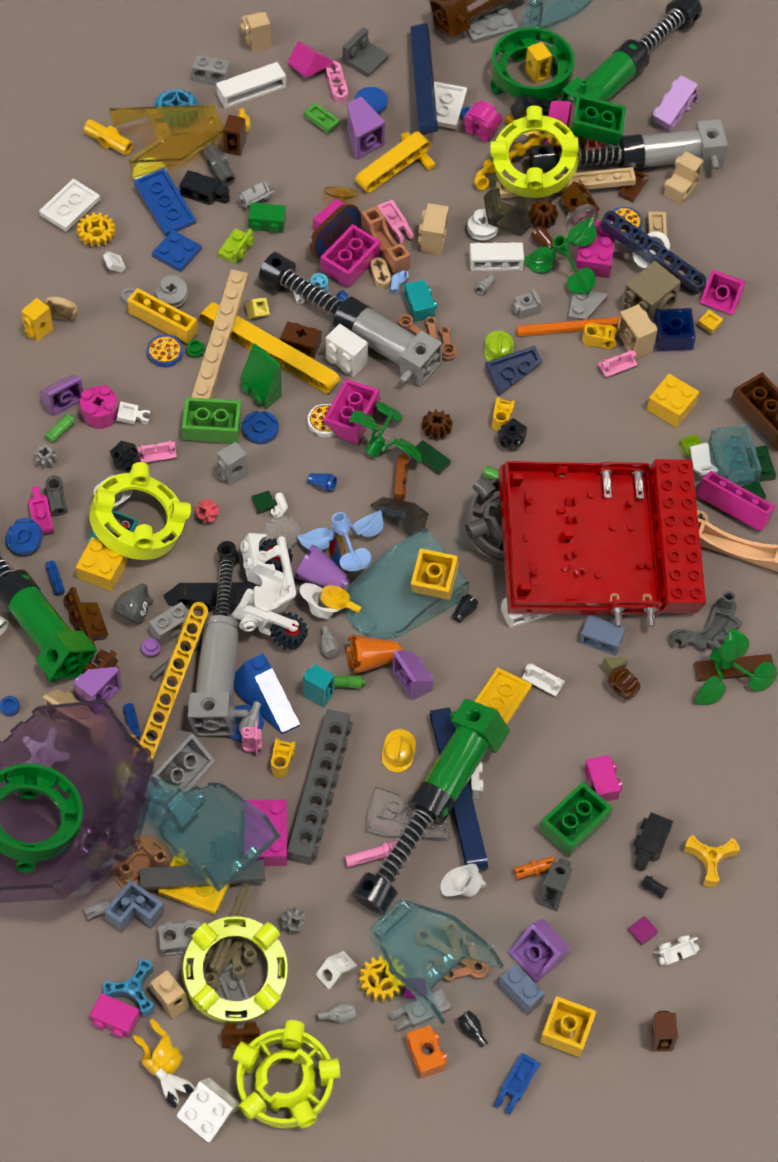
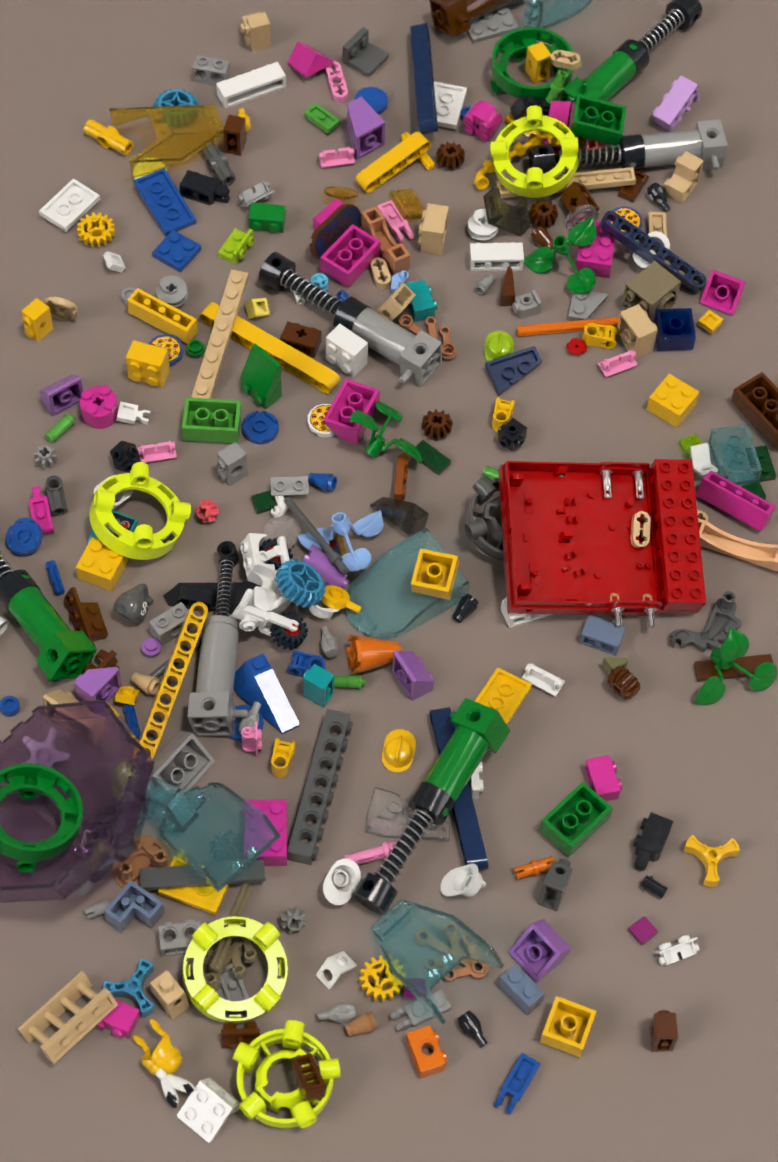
none -> tan fence [18,971,118,1064]
none -> yellow plate [115,686,140,705]
none -> yellow brick [126,340,170,388]
none -> tan cone [131,672,161,695]
none -> light grey hinge [270,476,309,496]
none -> dark azure gear [275,559,326,608]
none -> dark grey bar [284,497,349,574]
none -> blue piece [287,651,326,677]
none -> reddish brown slope [290,1053,326,1102]
none -> bright pink hinge [318,147,355,168]
none -> white piece [323,859,361,905]
none -> medium nougat cone [345,1011,378,1037]
none -> tan torso [376,283,416,321]
none -> clear yellow plate [389,189,425,220]
none -> reddish brown gear [436,142,465,170]
none -> reddish brown slope [500,267,515,306]
none -> bright green pin [546,70,568,104]
none -> tan beam [551,50,582,70]
none -> red plant [566,338,587,356]
none -> tan beam [630,511,651,548]
none -> black piece [647,183,671,212]

